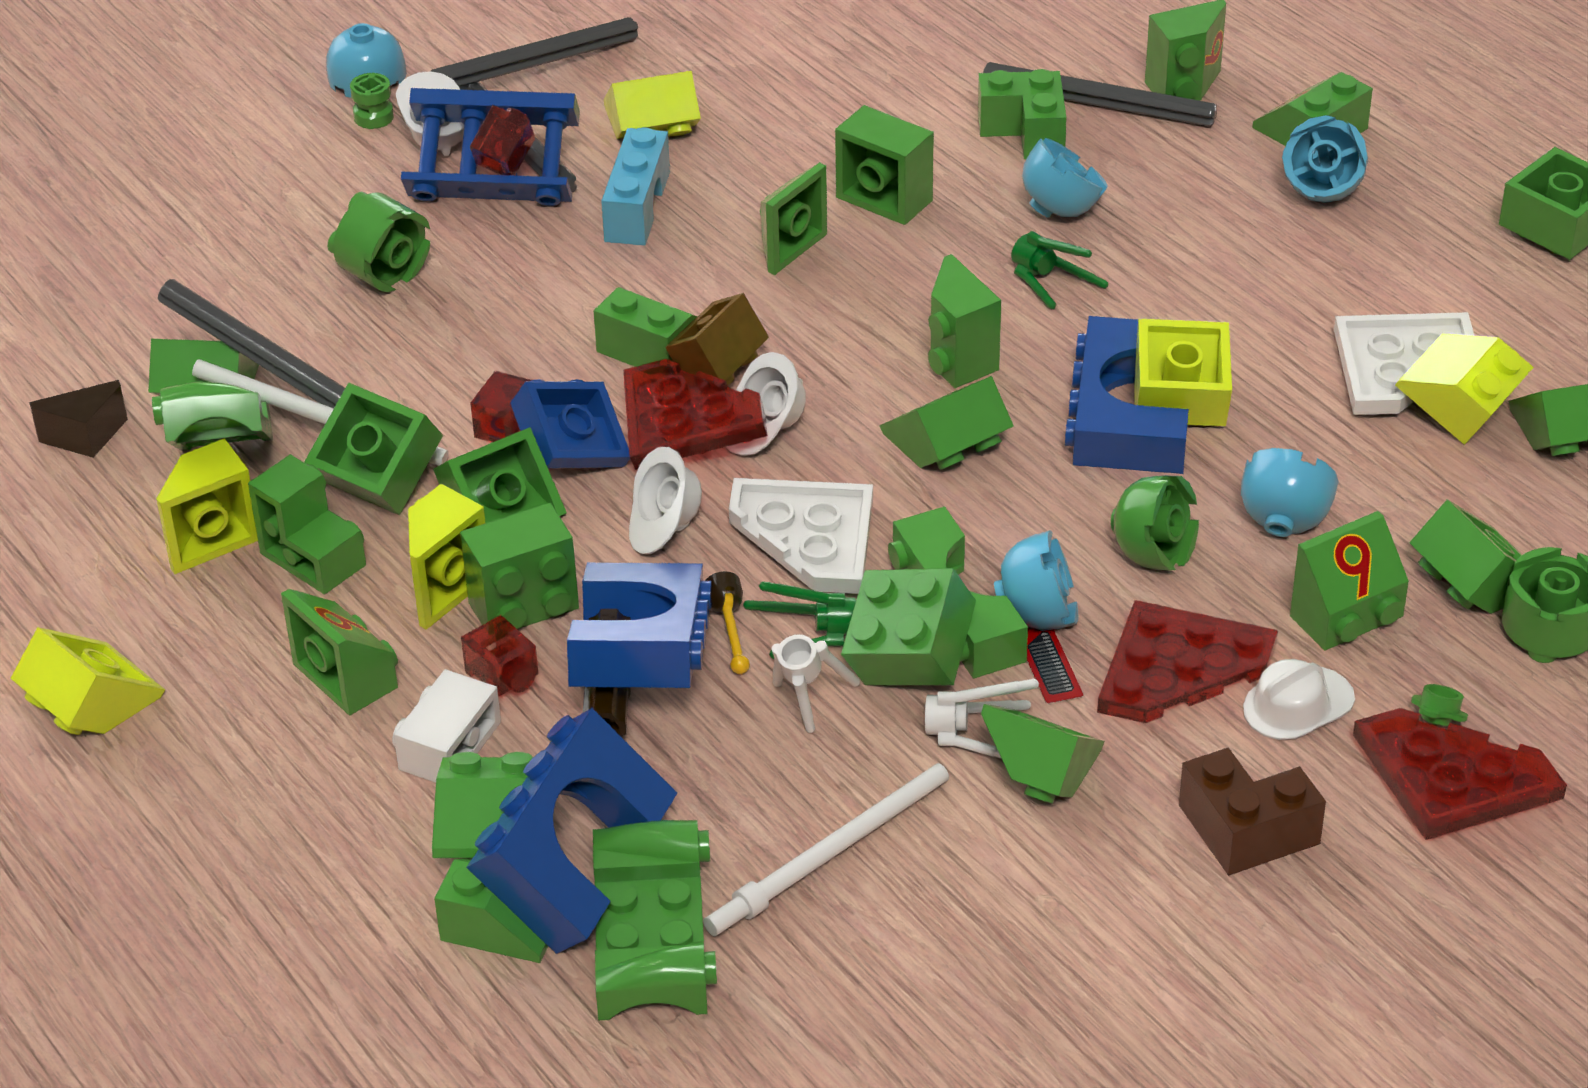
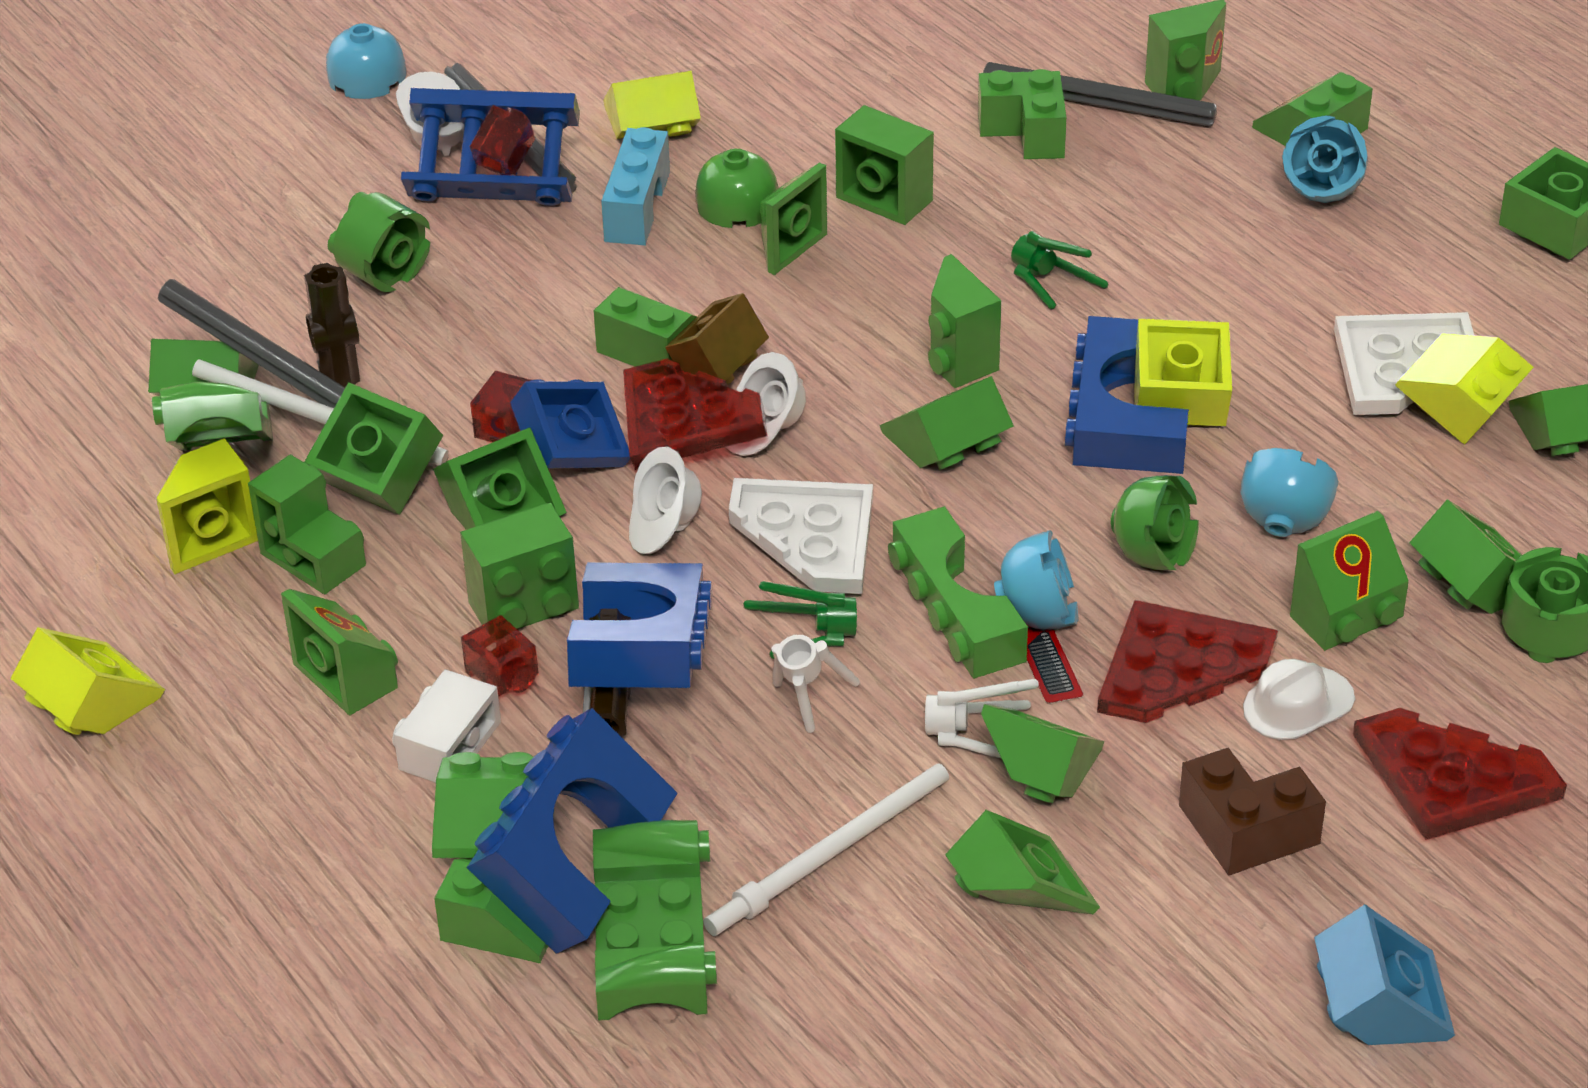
dark brown slope [29,380,128,458] -> none
bright green wheel [350,73,394,129] -> none
neon yellow slope [408,484,485,630] -> none
dark grey axle [431,17,638,87] -> none
hinge [705,571,750,674] -> none
bright green brick [841,568,976,685] -> none
medium azure cylinder [1022,138,1108,218] -> none
bright green plate [1411,684,1468,726] -> none
none -> dark brown piece [304,263,360,388]
none -> bright green cylinder [695,148,778,228]
none -> bright green slope [945,810,1100,915]
none -> dark azure slope [1314,904,1455,1045]

